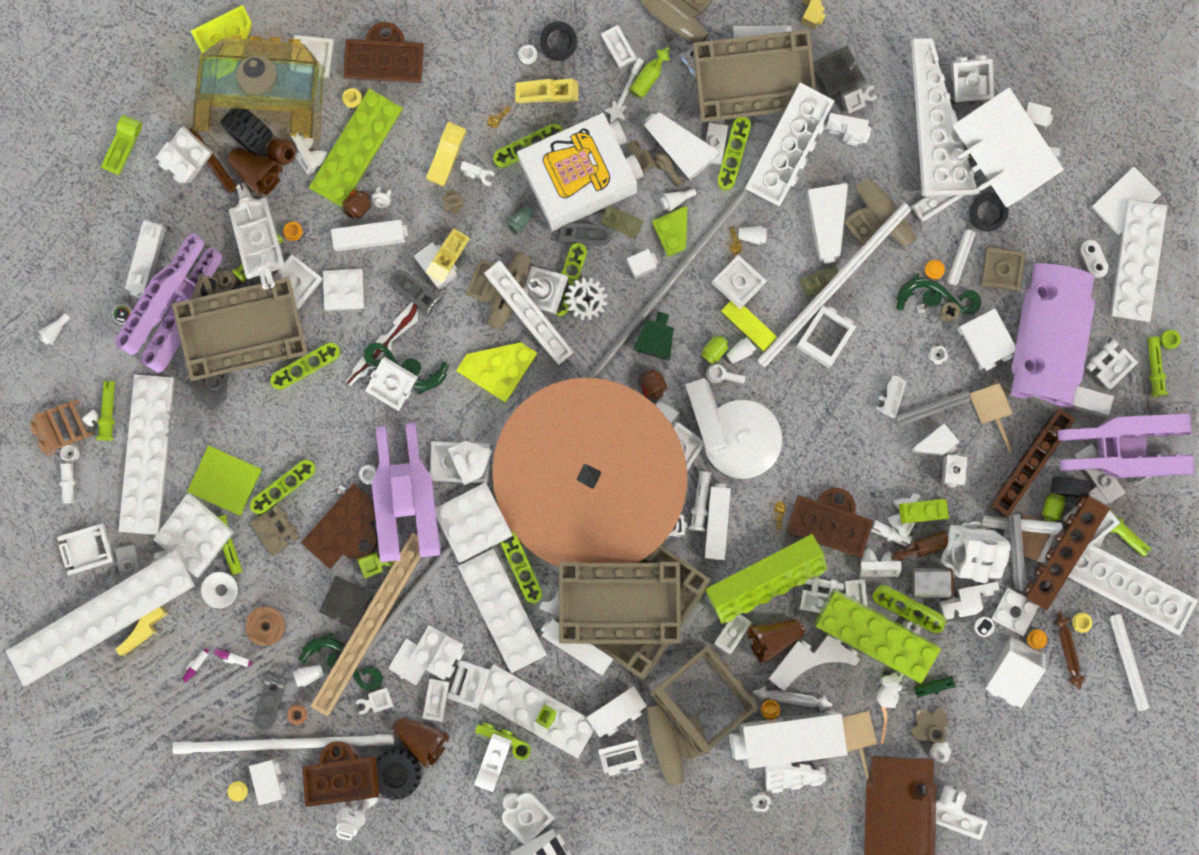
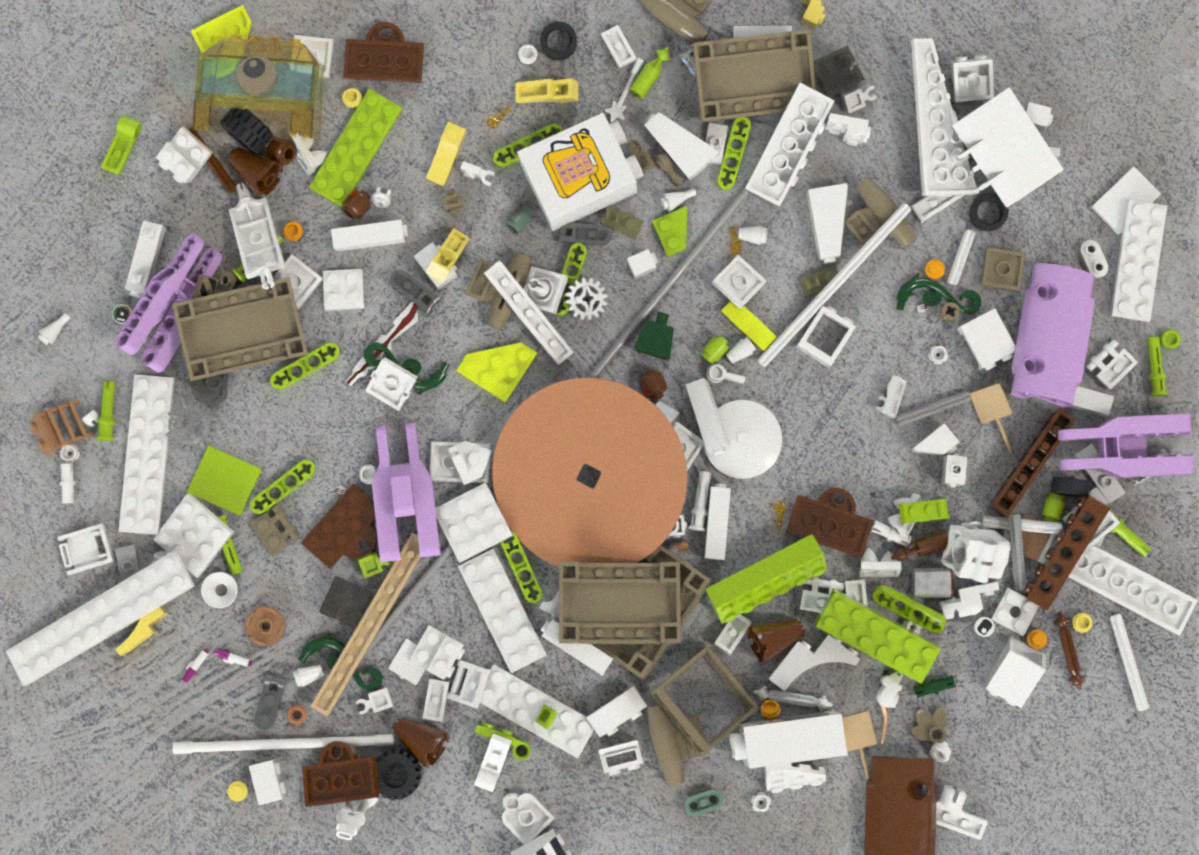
none -> medium nougat arm [666,541,688,555]
none -> sand green plate [684,789,723,816]

